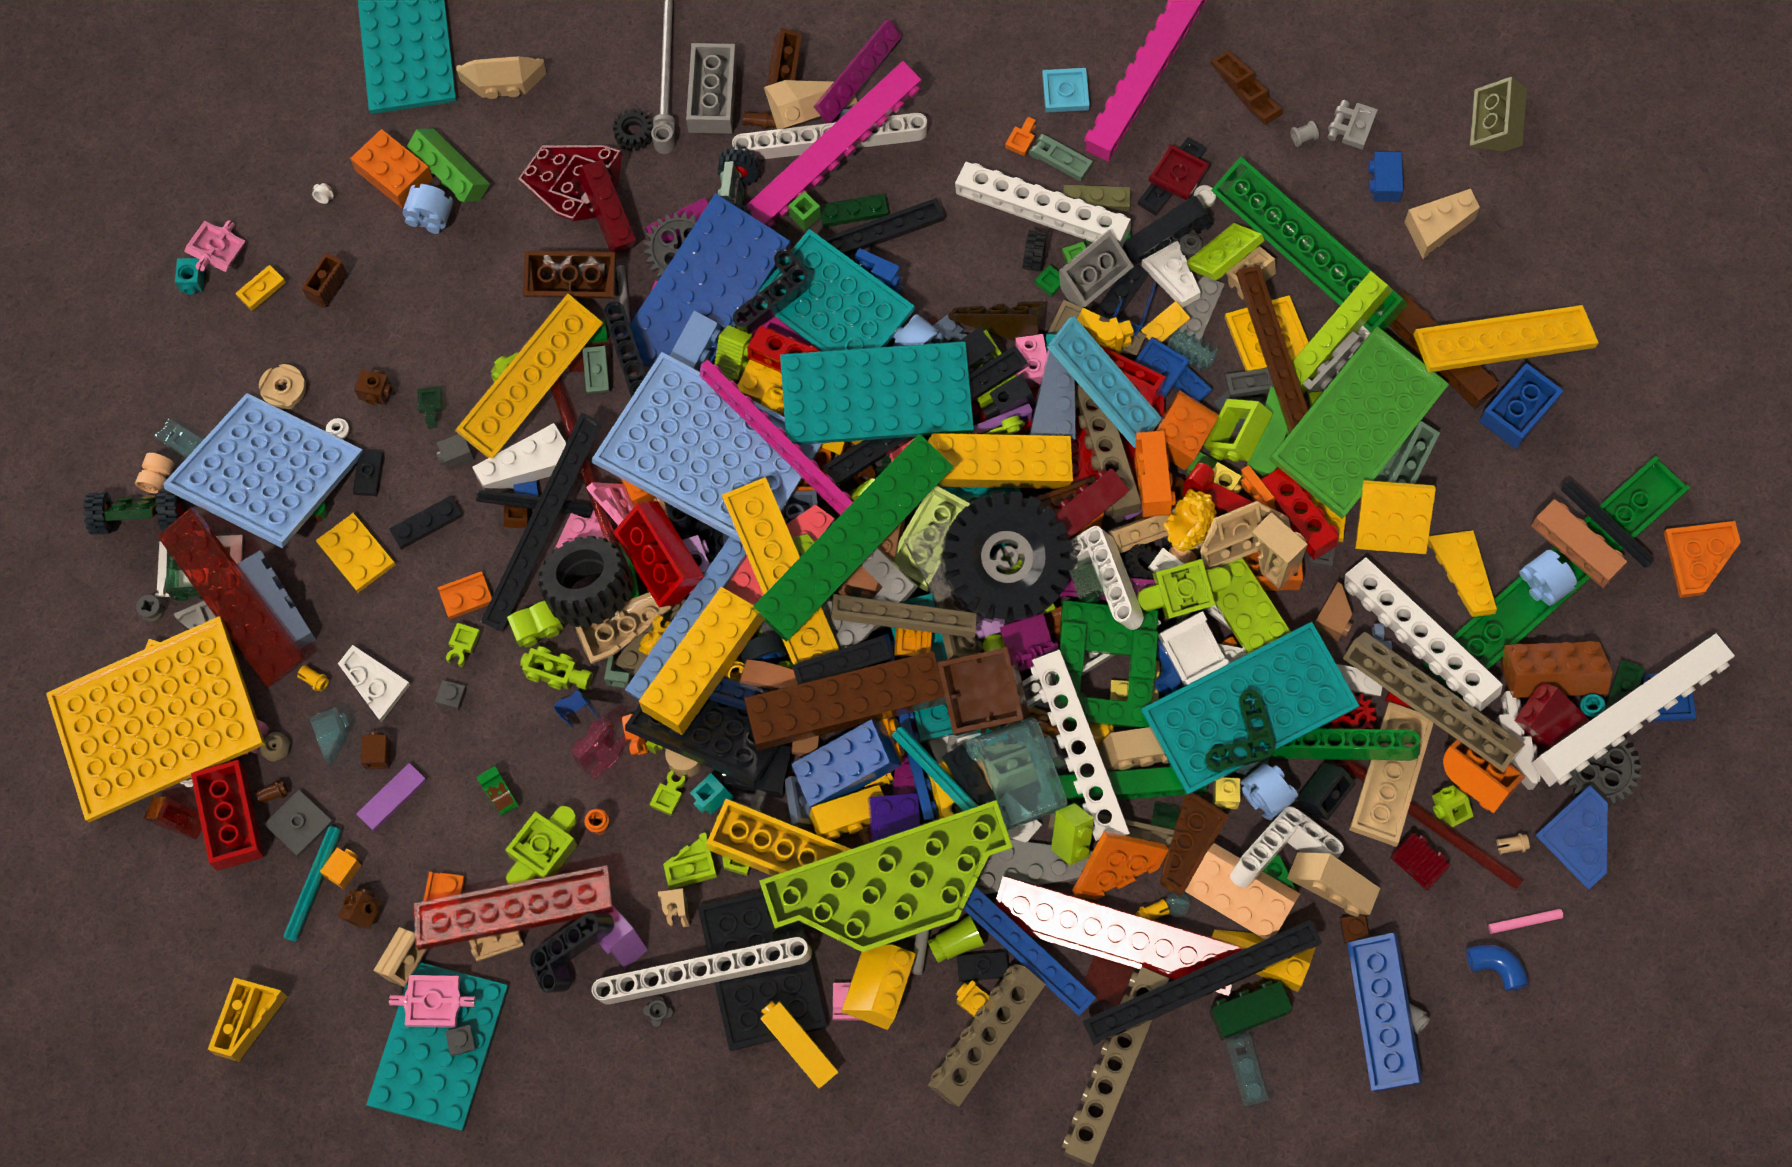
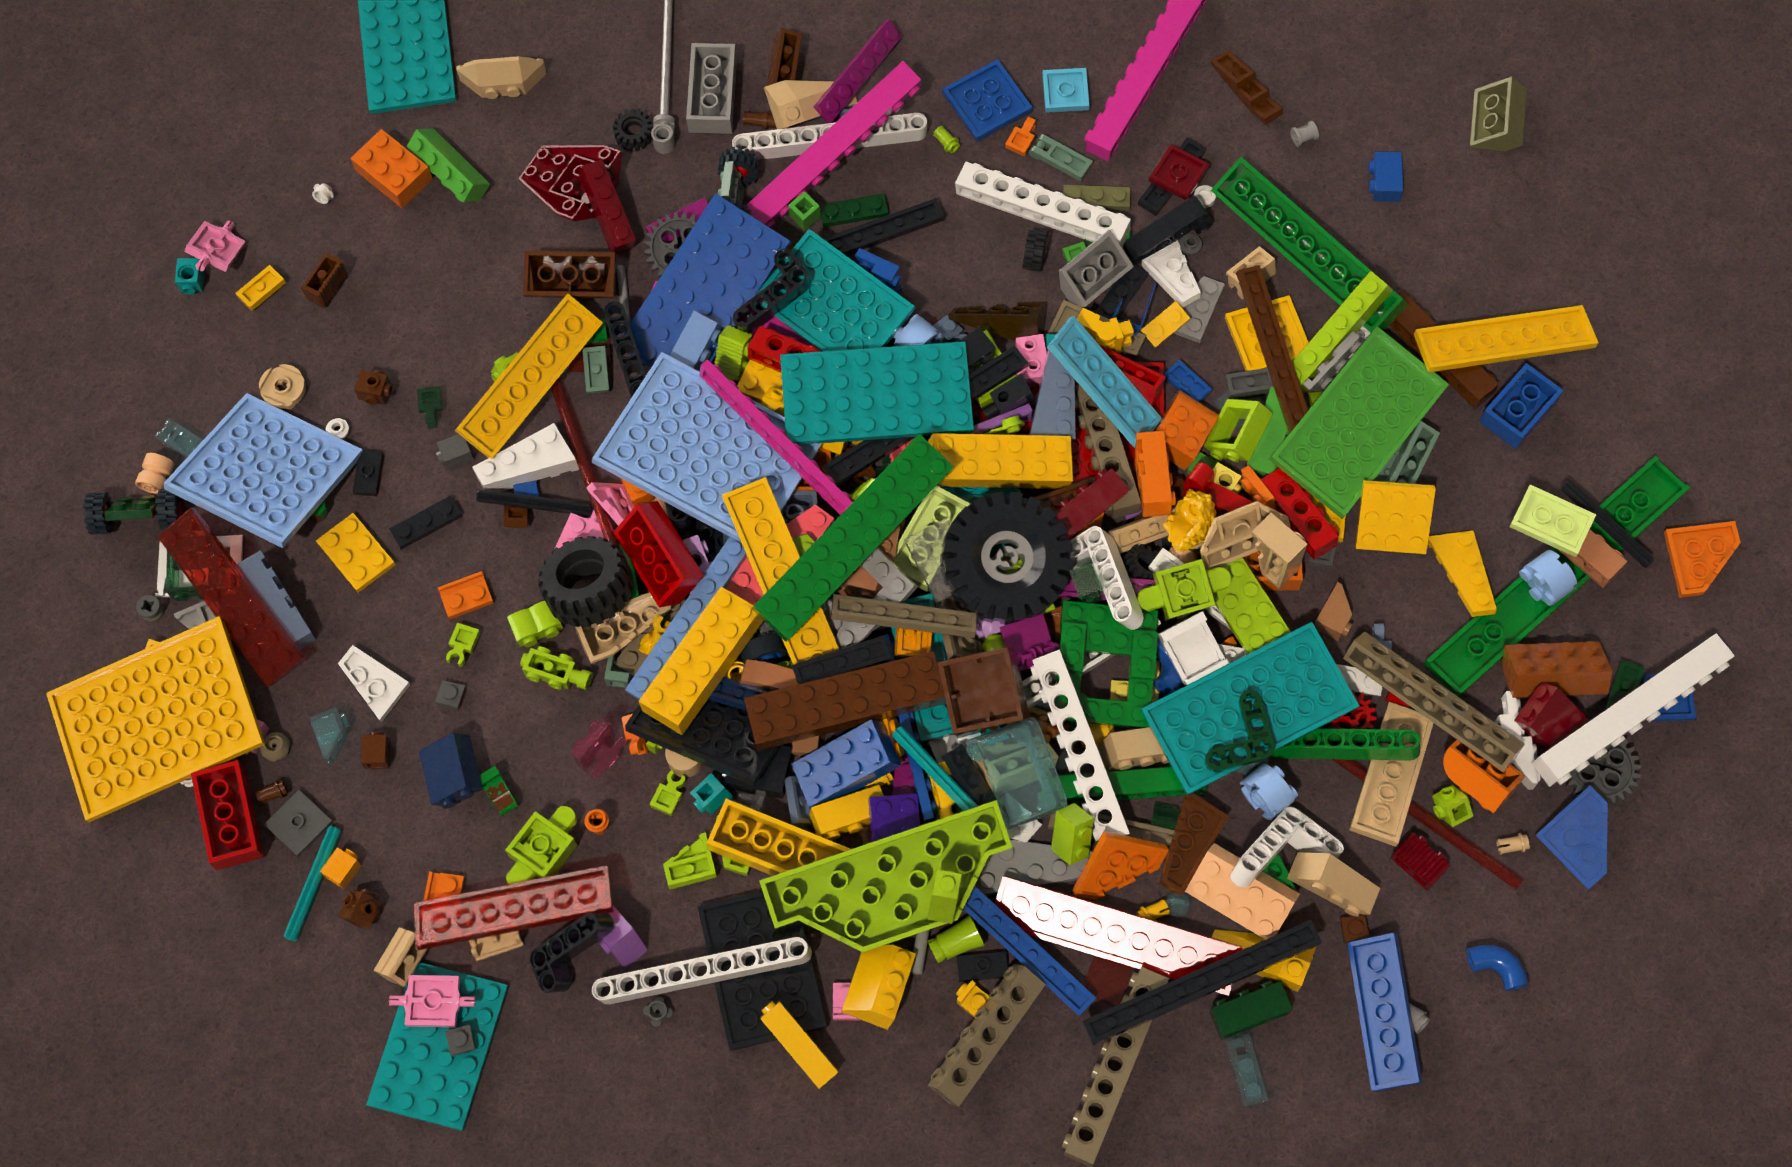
clear red slope [144,796,202,840] -> none
yellow wedge [208,978,288,1062] -> none
yellow pin [297,665,329,692] -> none
medium lavender tile [356,763,427,832] -> none
light blue brick [402,184,453,234] -> none
black plate [481,412,603,632] -> none
blue piece [553,689,601,728] -> none
tan hinge [658,888,690,927] -> none
green plate [1035,265,1060,297] -> none
dark grey plate [1041,736,1066,768] -> none
blue tile [1134,337,1190,398] -> none
clear light blue piece [1167,328,1219,372] -> none
lime plate [1187,223,1265,281] -> none
light yellow brick [1213,778,1240,809] -> none
black brick [1296,762,1356,821] -> none
light grey plate [1327,100,1378,150] -> none
white brick [1344,558,1503,712] -> none
tan wedge [1405,189,1480,259] -> none
bright pink bar [1488,909,1563,934] -> none
teal cone [1580,694,1605,720] -> none
none -> dark blue brick [419,733,482,809]
none -> lime slope [928,869,962,924]
none -> lime pin [933,126,960,154]
none -> blue plate [942,59,1033,142]
none -> yellowish green plate [1510,485,1596,557]

